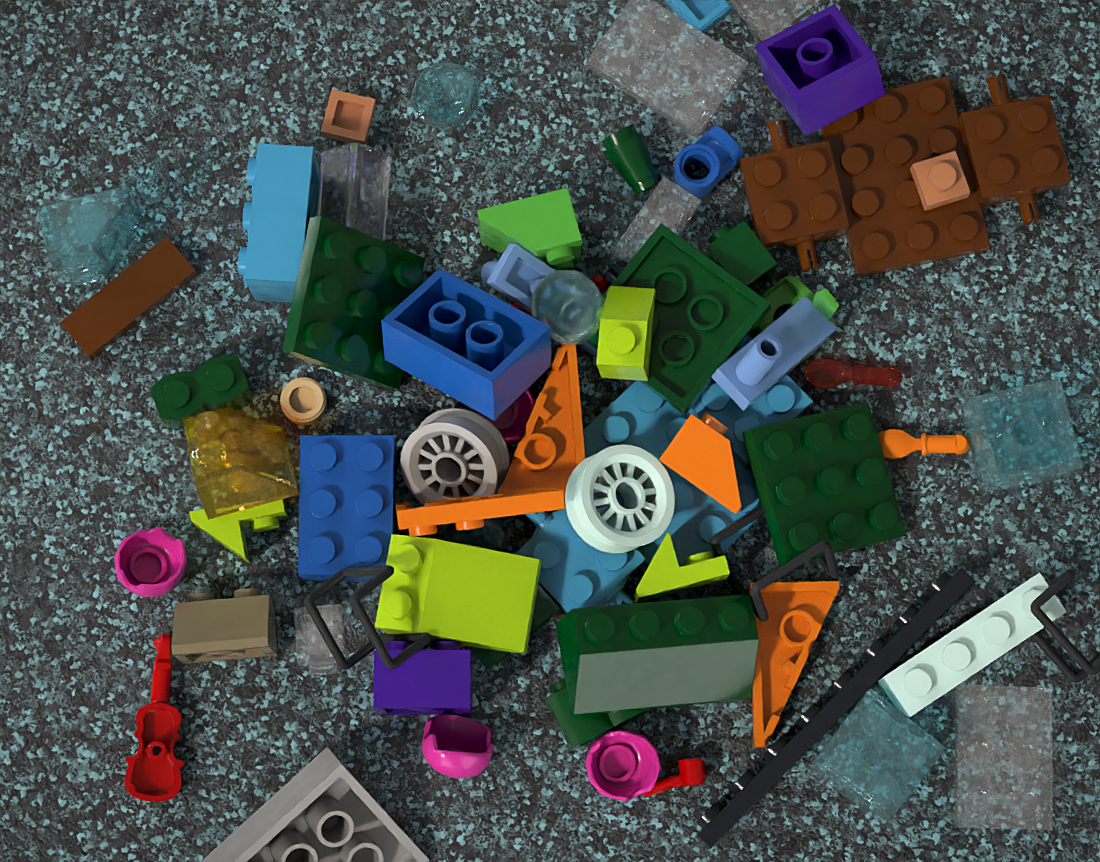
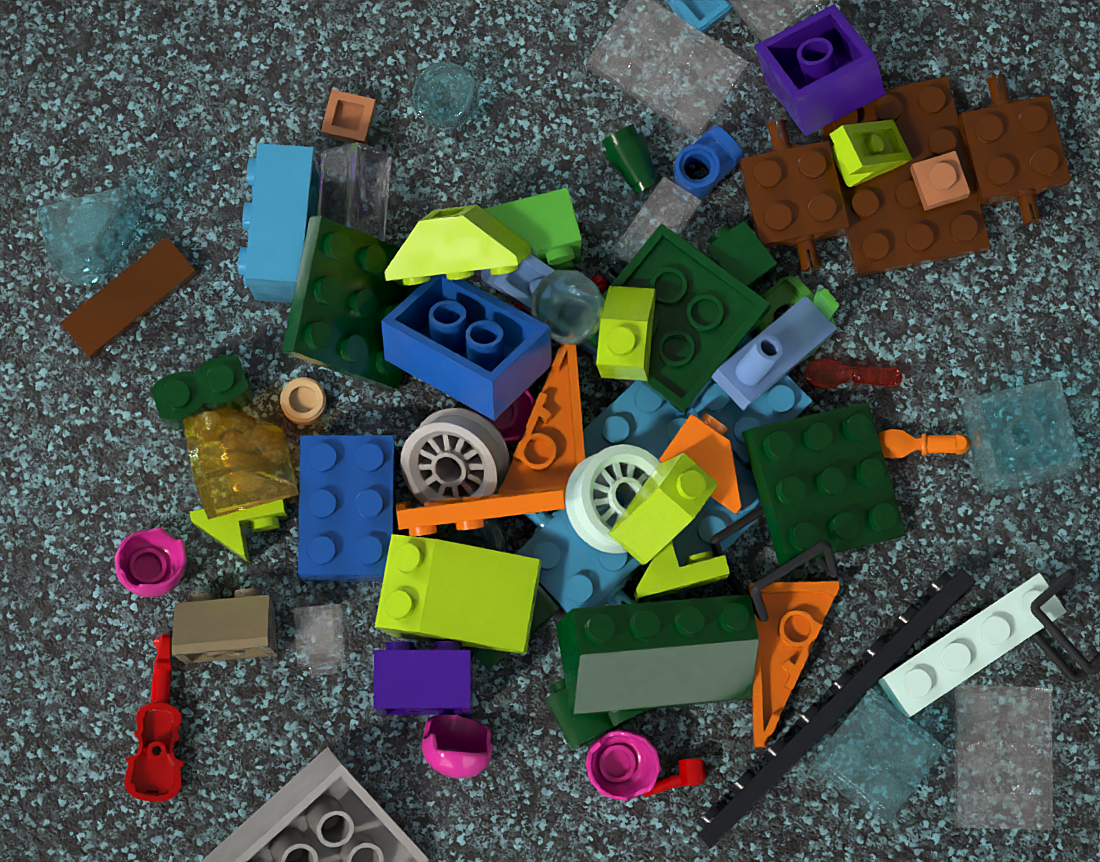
black piece [305,565,431,670] -> none
none -> slope [384,205,531,285]
none -> lime slope [608,453,718,565]
none -> lime slope [829,119,912,187]

